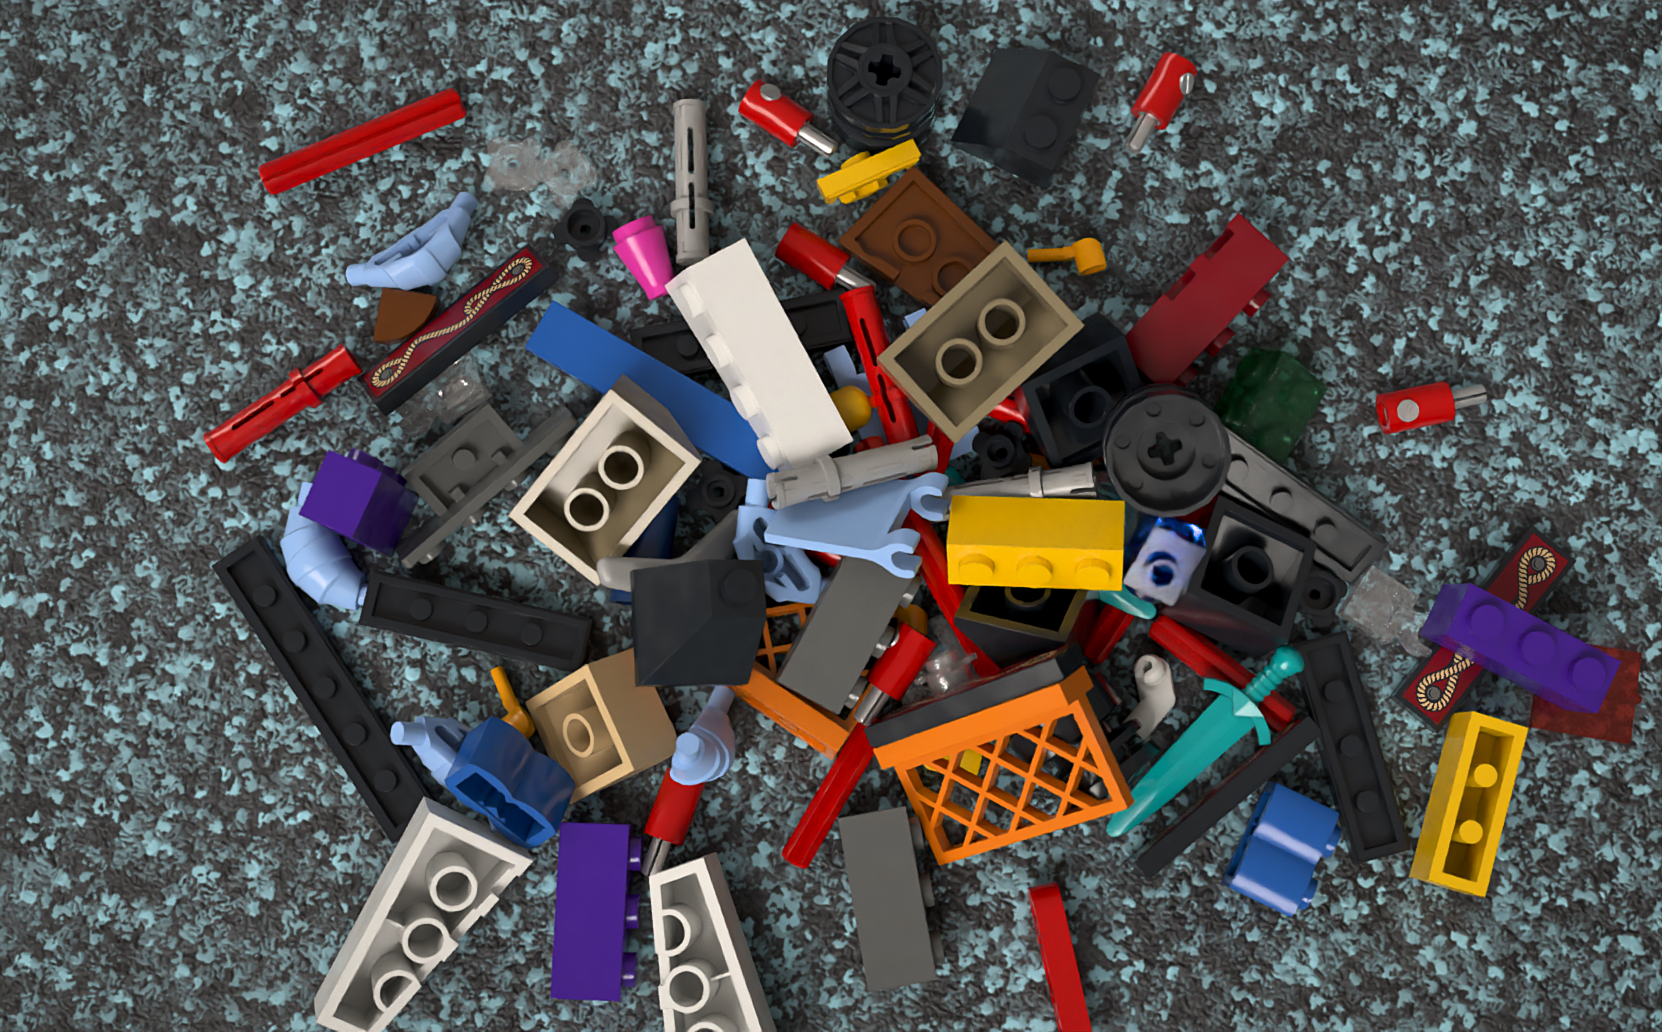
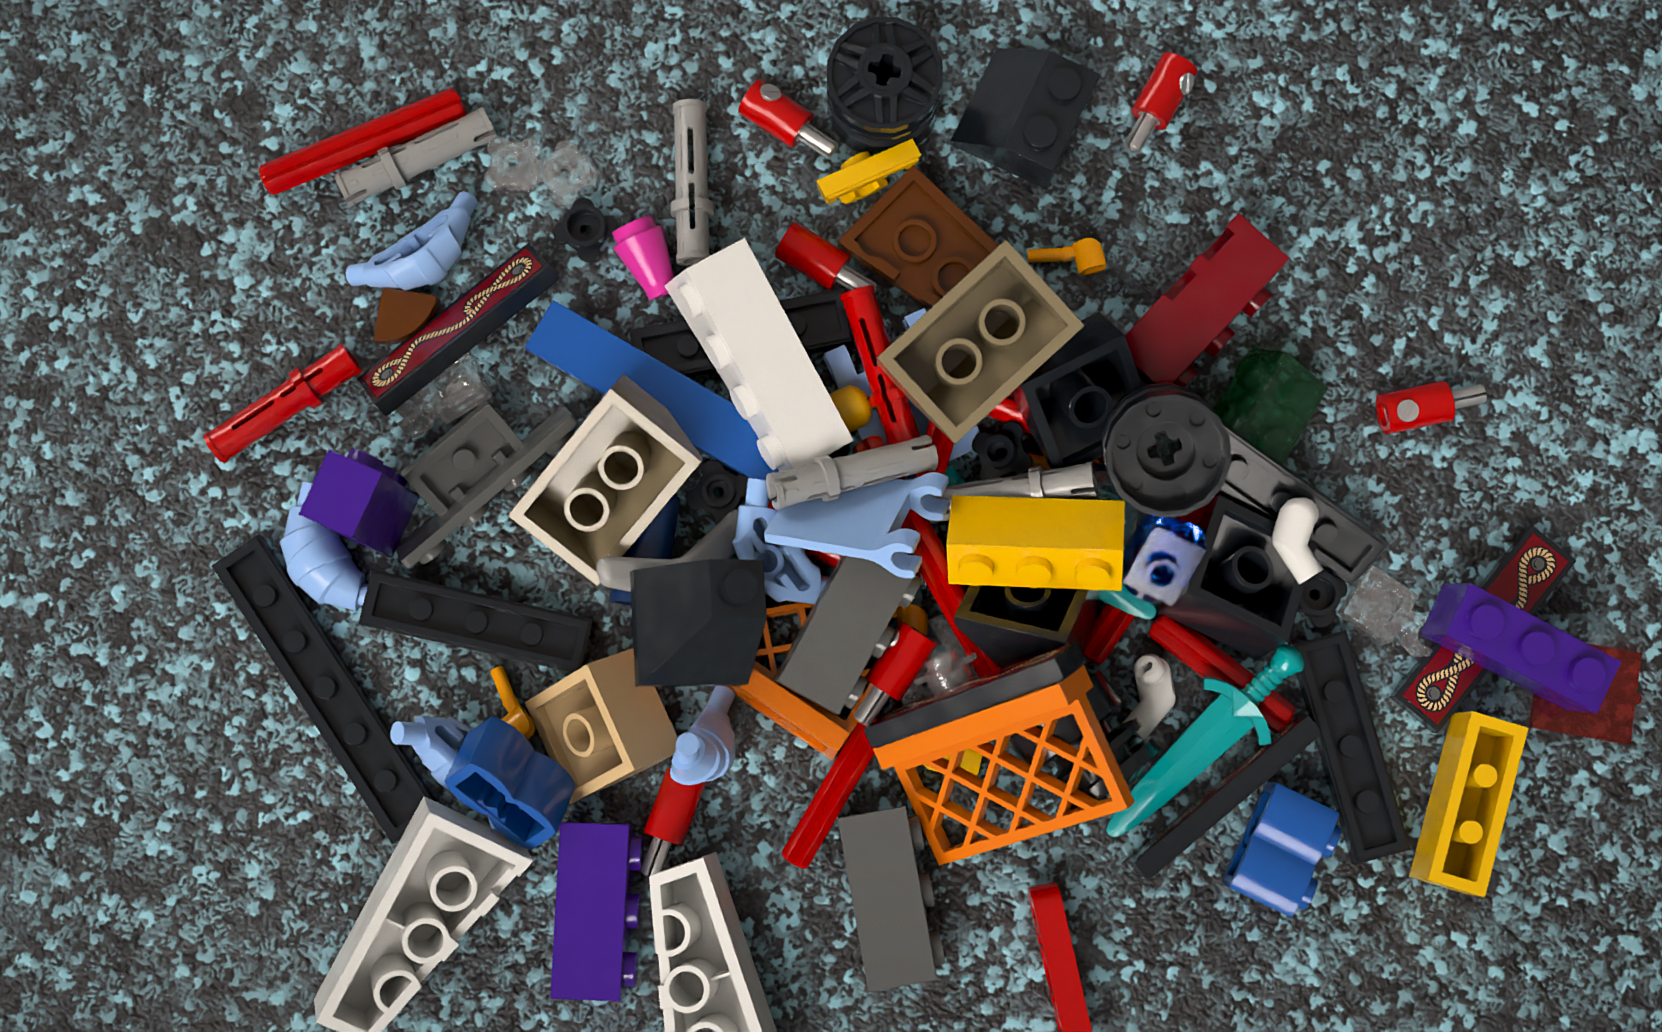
none -> light grey pin [334,107,498,207]
none -> white arm [1272,498,1323,584]

